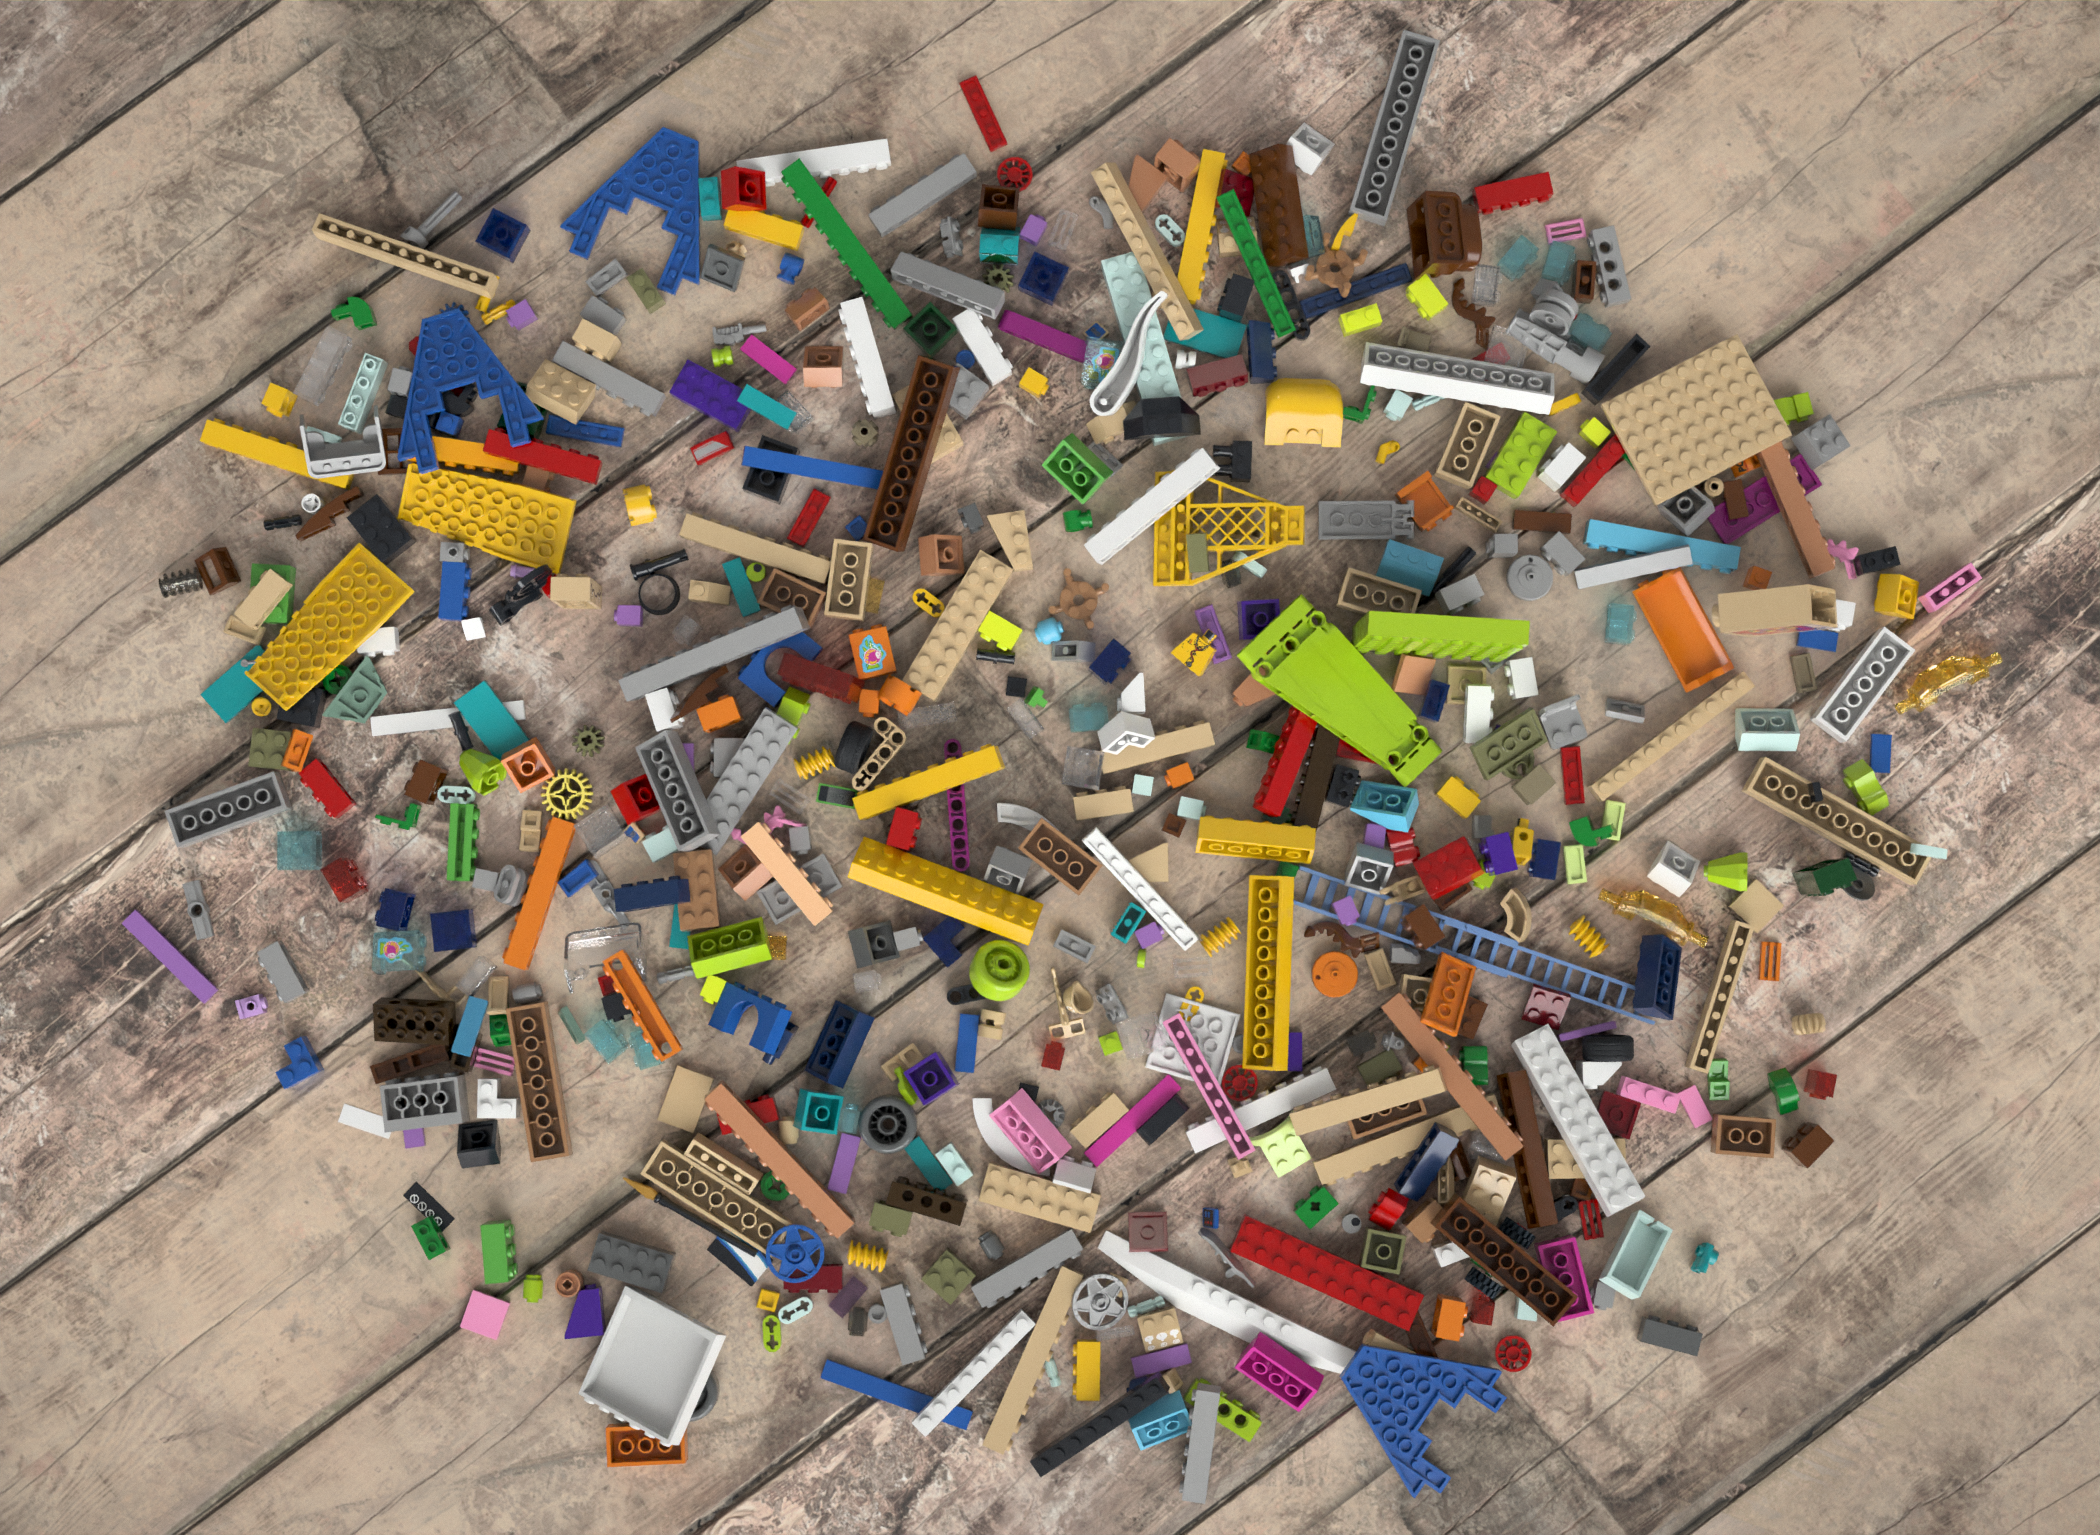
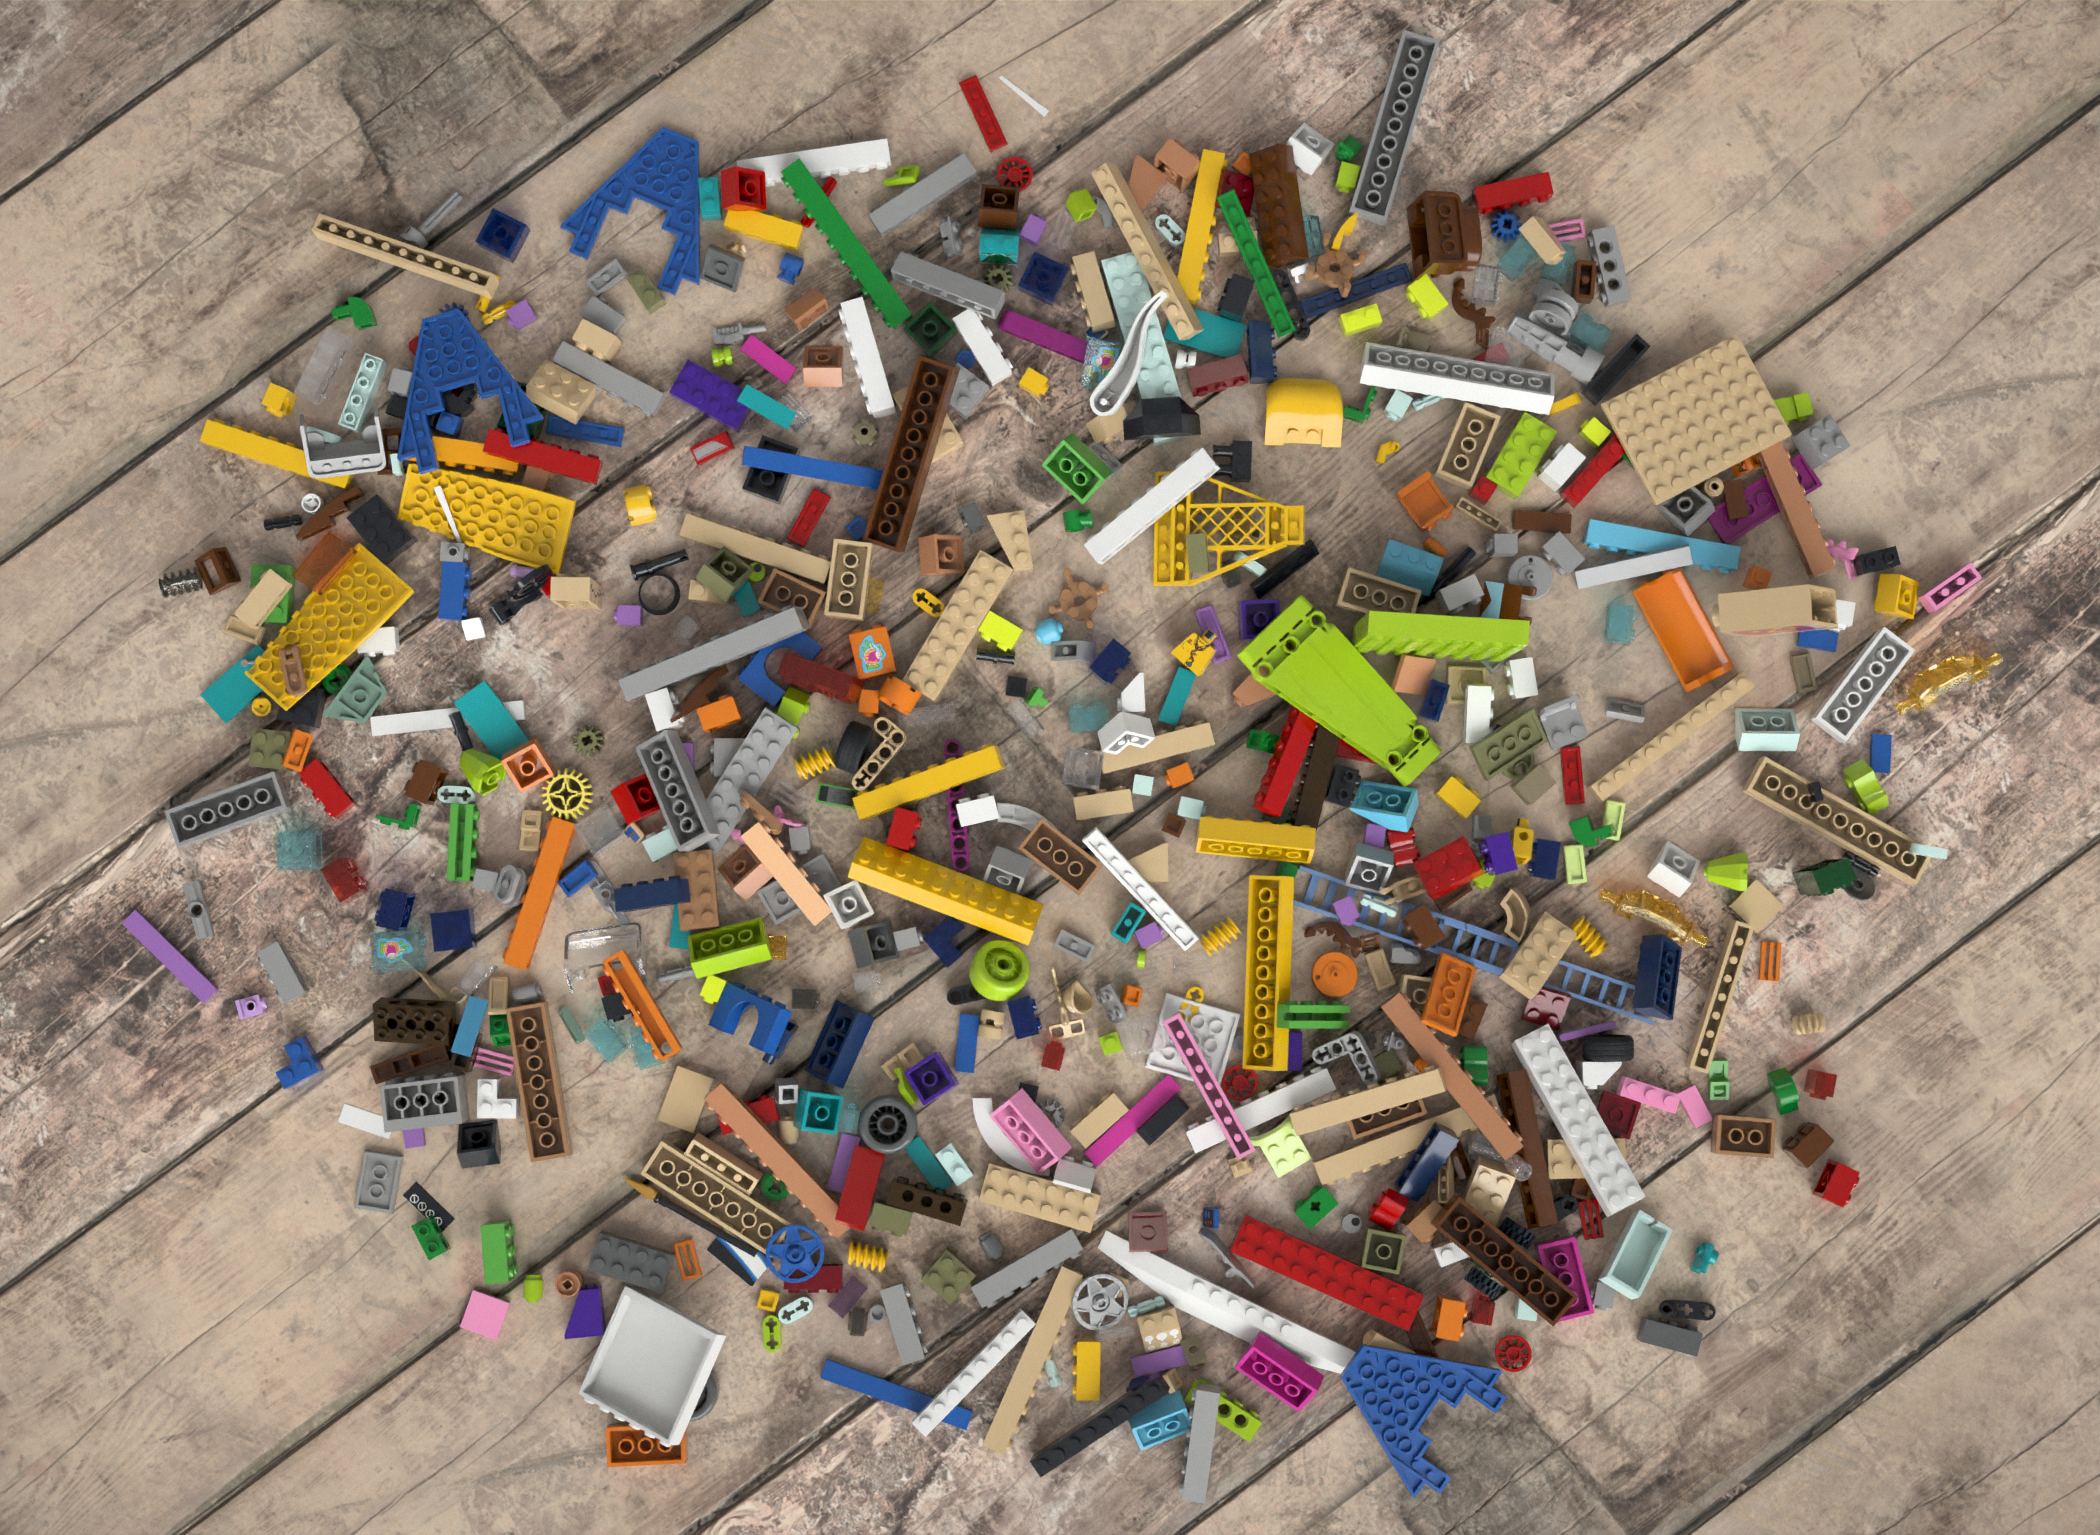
light grey hinge [1318,500,1414,540] -> none
none -> medium nougat plate [278,644,307,697]
none -> clear orange tile [292,531,357,596]
none -> light grey tile [354,1150,404,1214]
none -> light aqua tile [390,453,404,476]
none -> white sticker [434,485,462,543]
none -> orange tile [673,1238,702,1281]
none -> olive brick [695,546,754,602]
none -> medium nougat plate [739,791,782,835]
none -> light grey brick [775,1077,798,1104]
none -> clear smoke brick [792,989,821,1009]
none -> white slope [823,880,874,930]
none -> red brick [835,1145,885,1231]
none -> lime tile [882,164,920,187]
none -> white brick [956,793,999,827]
none -> white sticker [999,76,1049,117]
none -> clear blue brick [1007,995,1042,1040]
none -> lime brick [1065,188,1097,222]
none -> tan brick [1070,251,1115,333]
none -> orange tile [1120,984,1143,1007]
none -> teal tile [1158,667,1196,727]
none -> dark tan bracket [1180,1335,1209,1372]
none -> black tile [1249,539,1320,599]
none -> bright green brick [1277,1000,1350,1029]
none -> light grey beam [1312,1031,1381,1085]
none -> green bracket [1334,134,1364,163]
none -> lime brick [1334,161,1360,193]
none -> light aqua axle [1360,894,1398,917]
none -> orange pin [1423,536,1448,557]
none -> reddish brown flag [1479,580,1537,625]
none -> blue gear [1490,209,1523,243]
none -> tan brick [1499,911,1577,1000]
none -> clear brick [1504,1154,1532,1181]
none -> tan slope [1519,216,1566,265]
none -> black beam [1659,1299,1716,1321]
none -> red brick [1812,1159,1860,1208]

